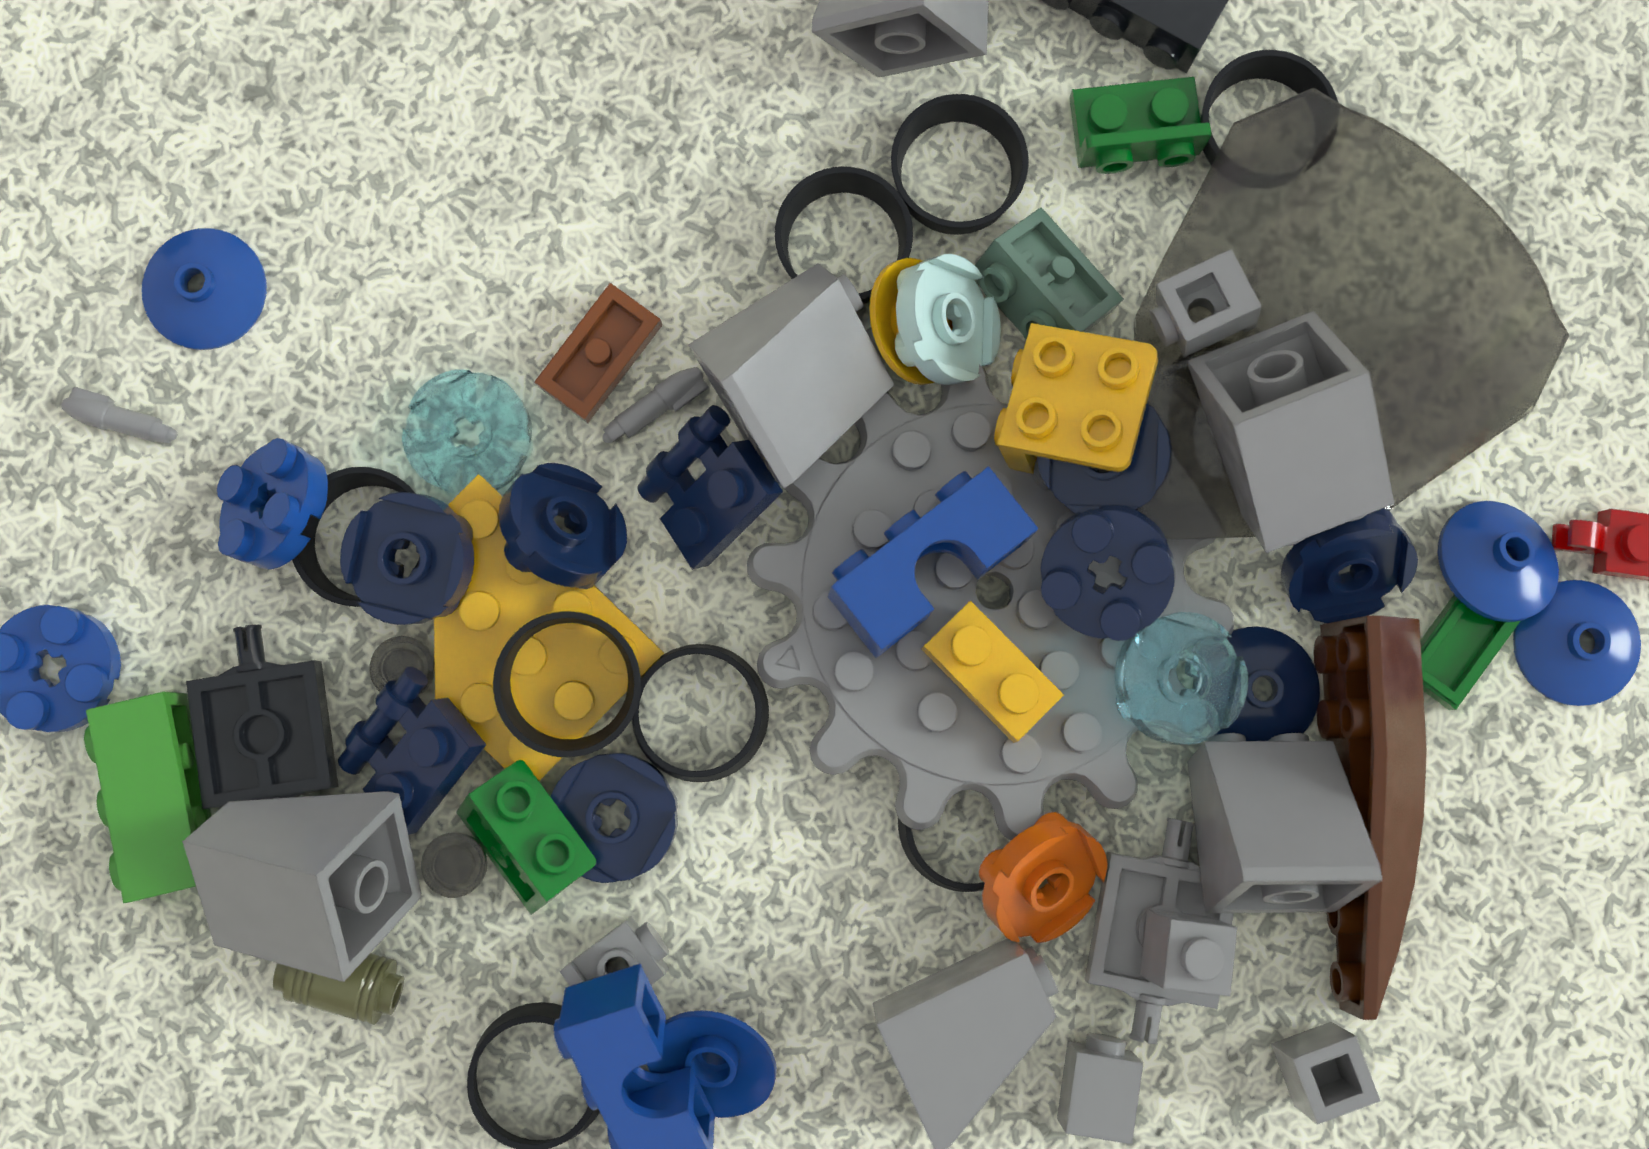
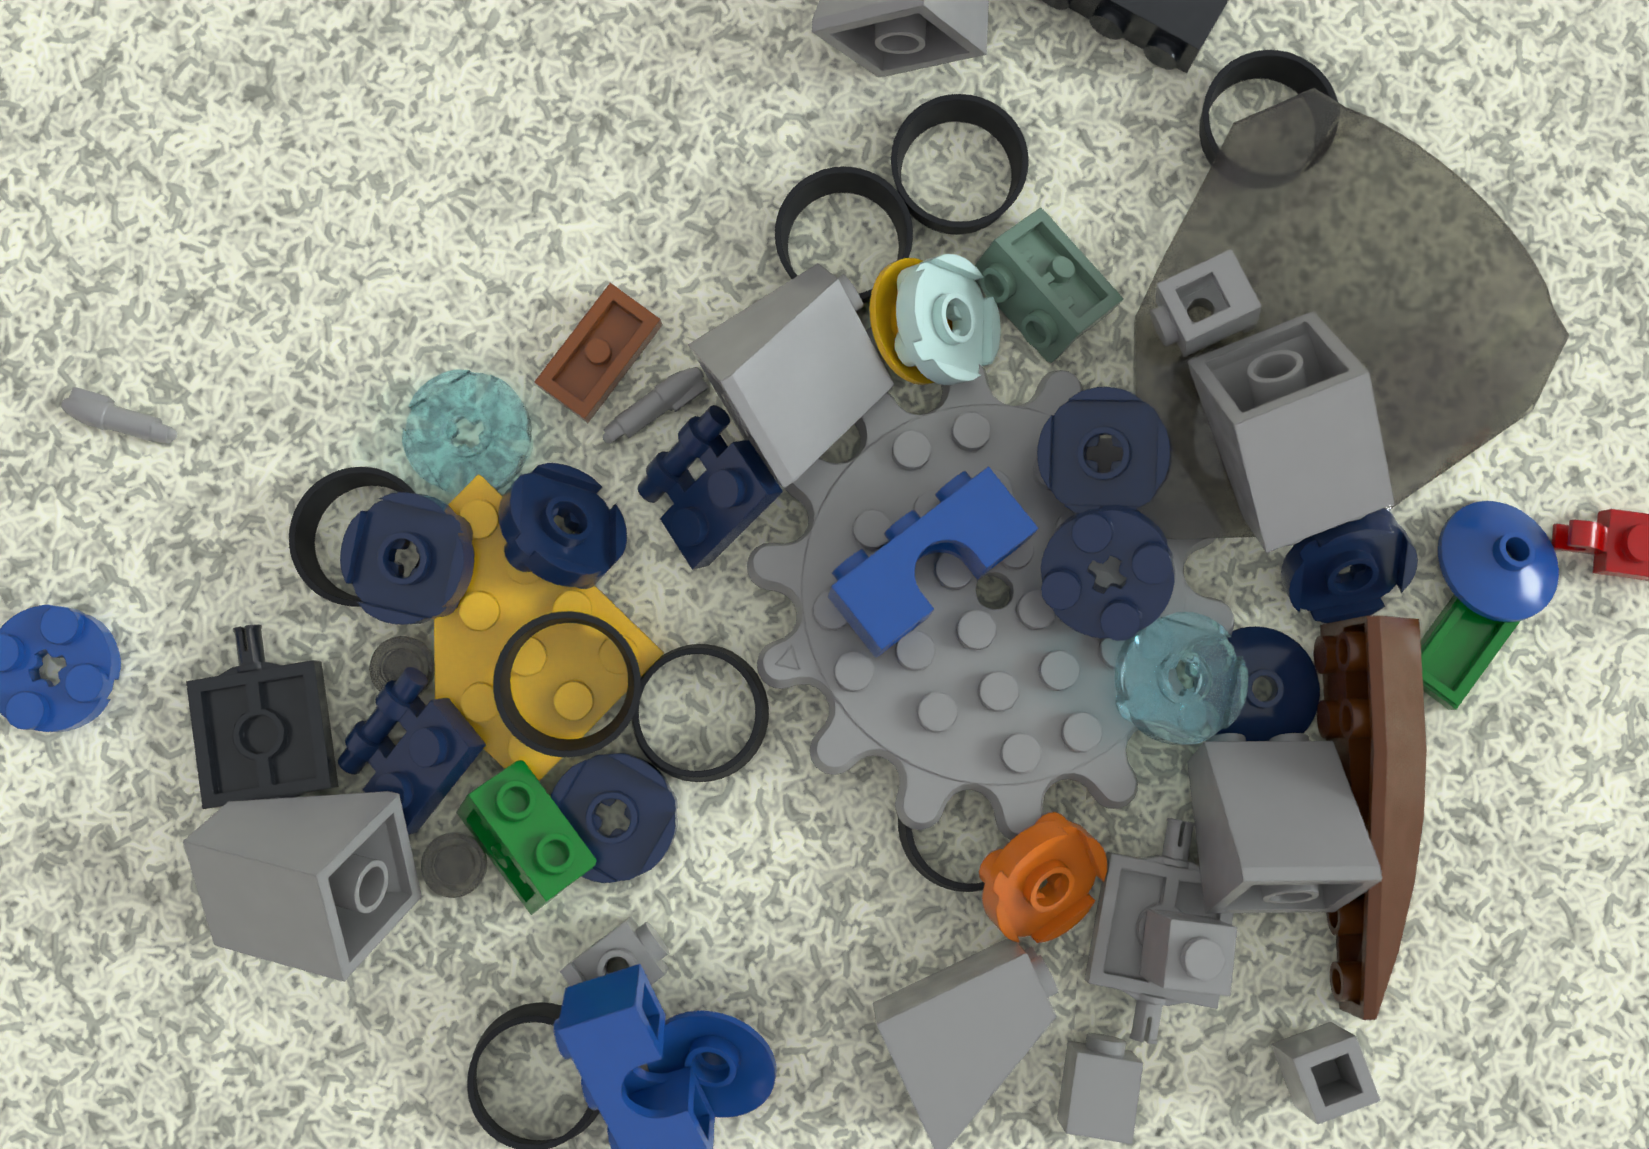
bright green brick [84,692,211,904] -> none
blue dish [142,228,267,350] -> none
blue plate [217,438,328,570] -> none
olive head [273,953,404,1025] -> none
yellow plate [922,600,1064,743] -> none
yellow bracket [994,323,1158,474] -> none
green bracket [1069,76,1212,174] -> none
blue dish [1513,580,1641,706] -> none

